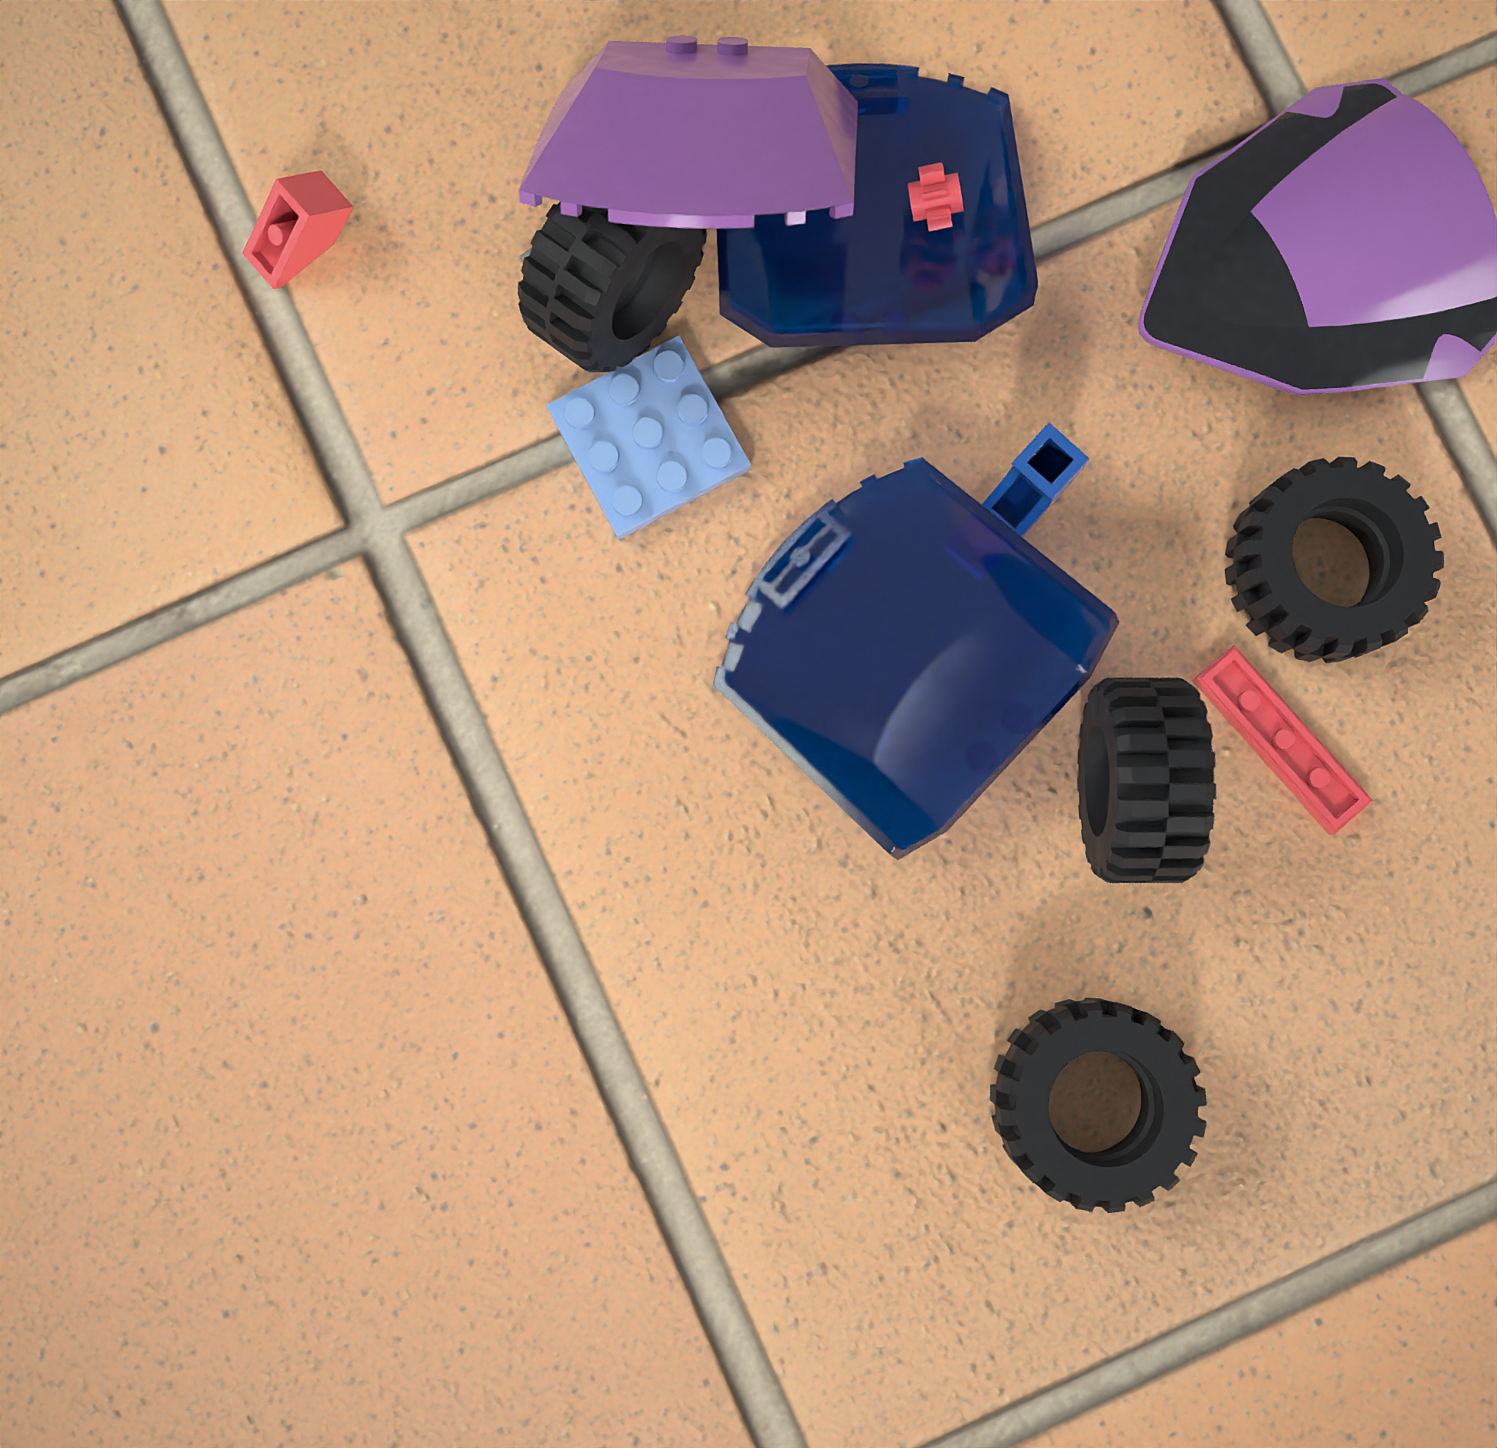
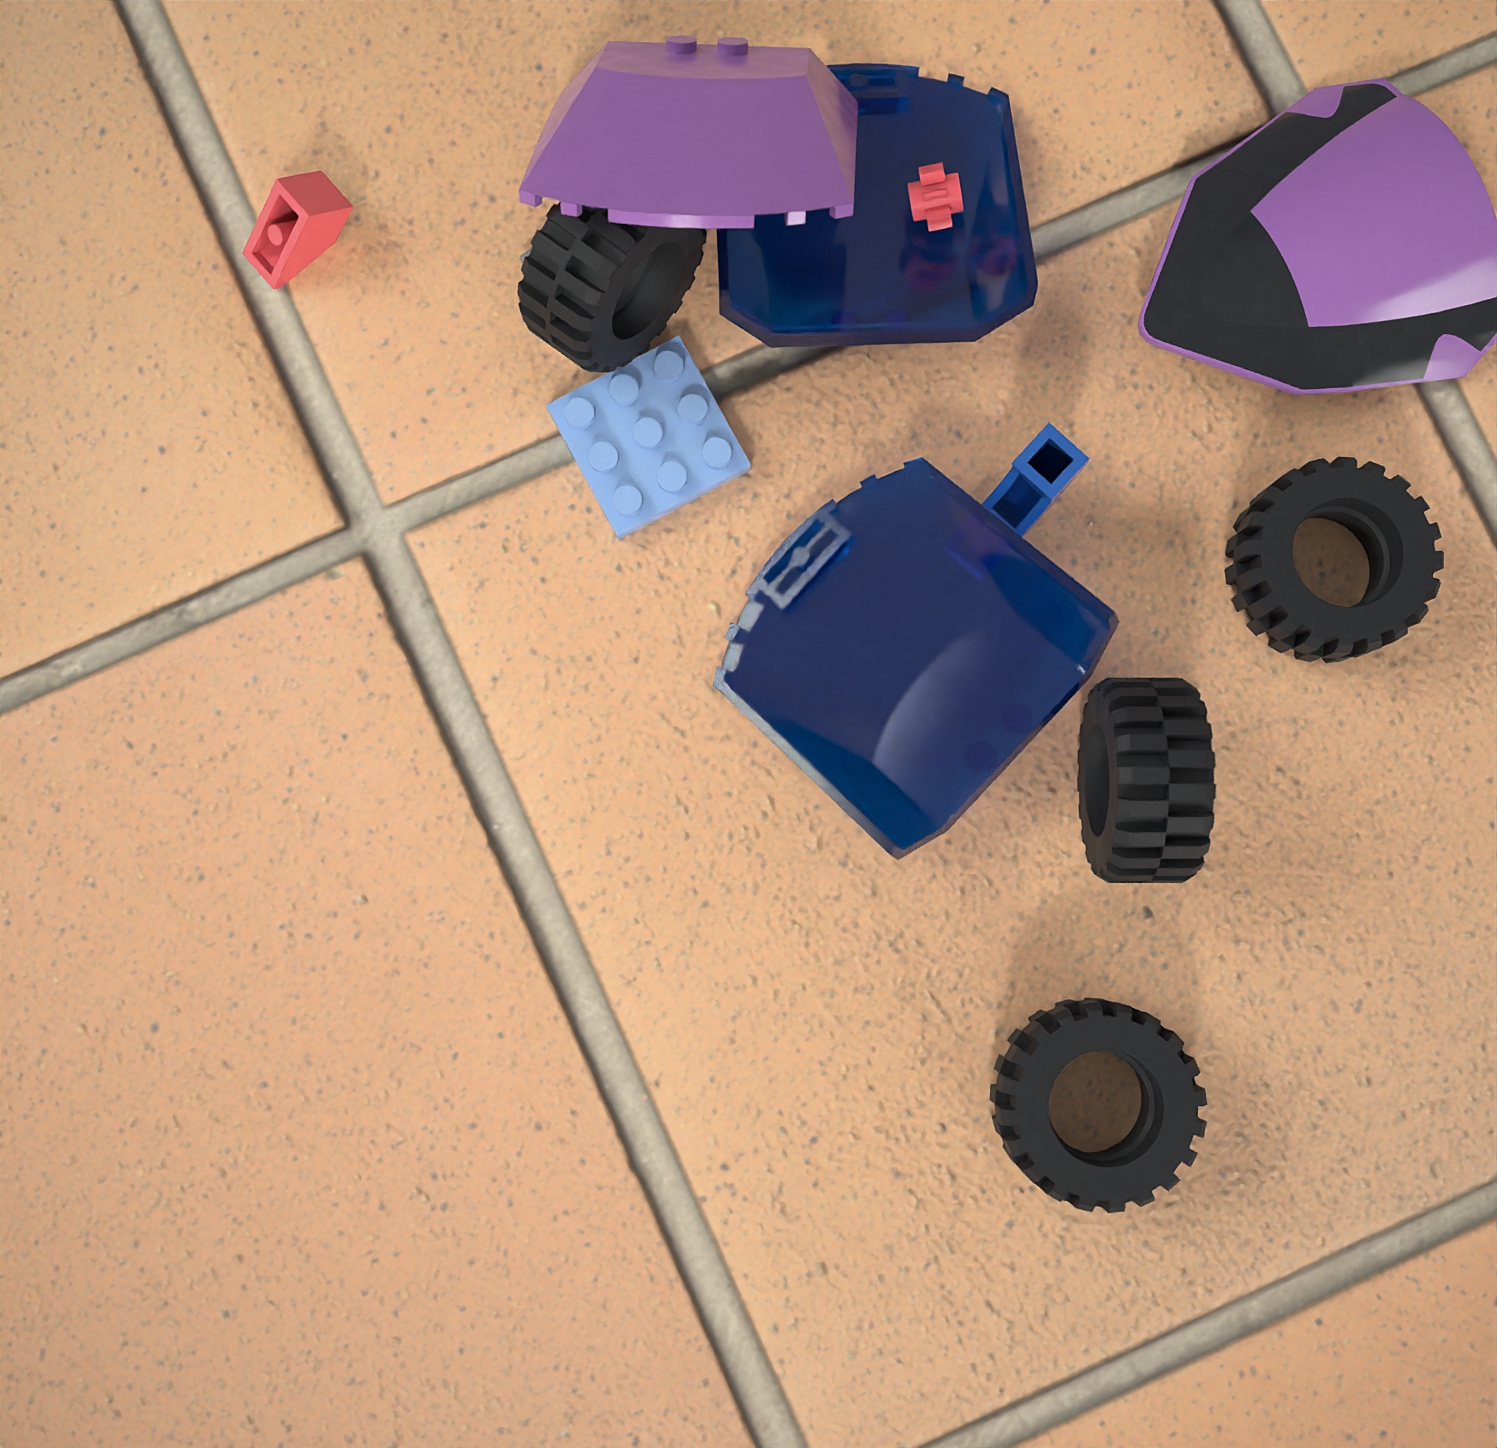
coral tile [1192,645,1373,835] -> none

